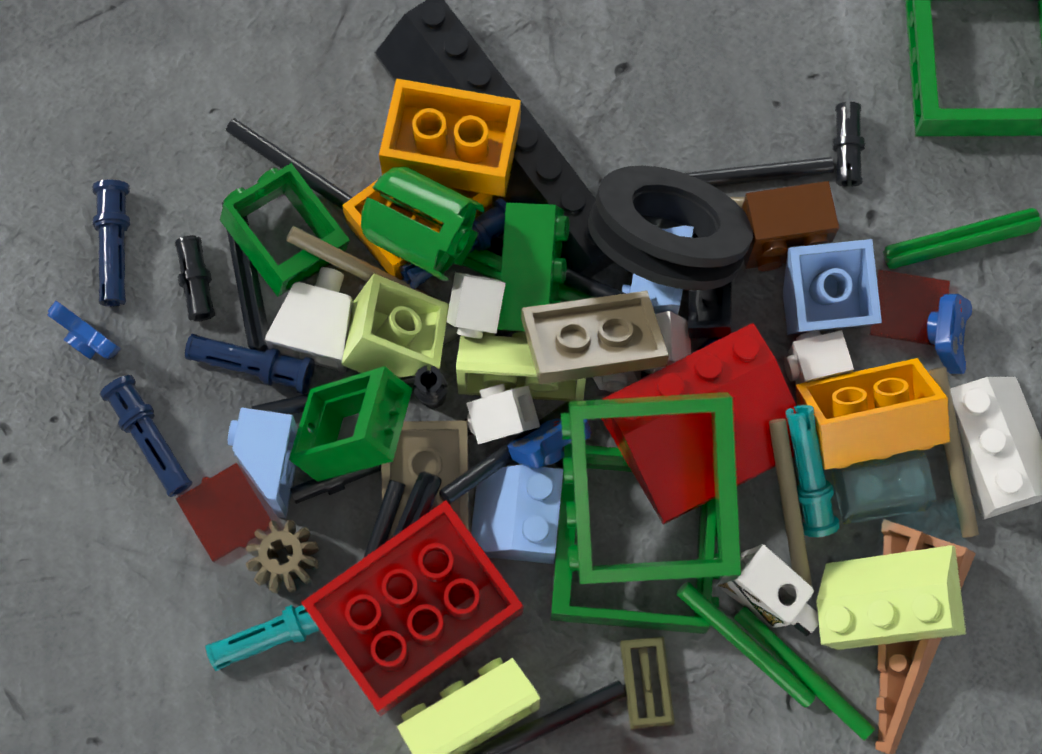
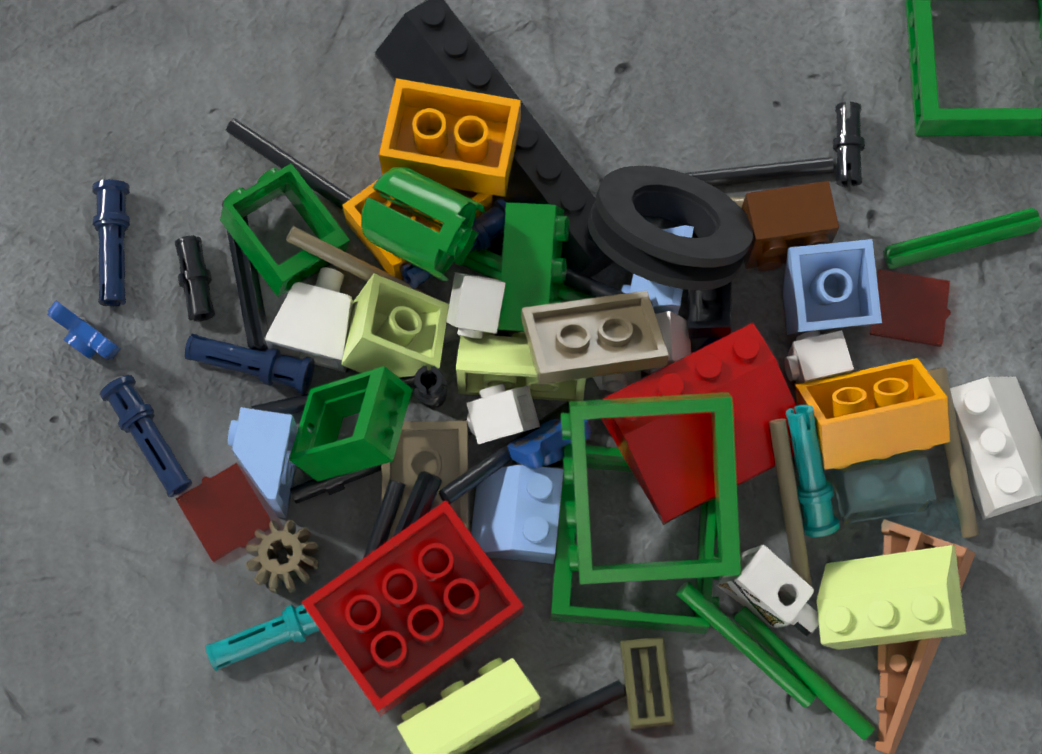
blue piece [927,294,972,374] -> none

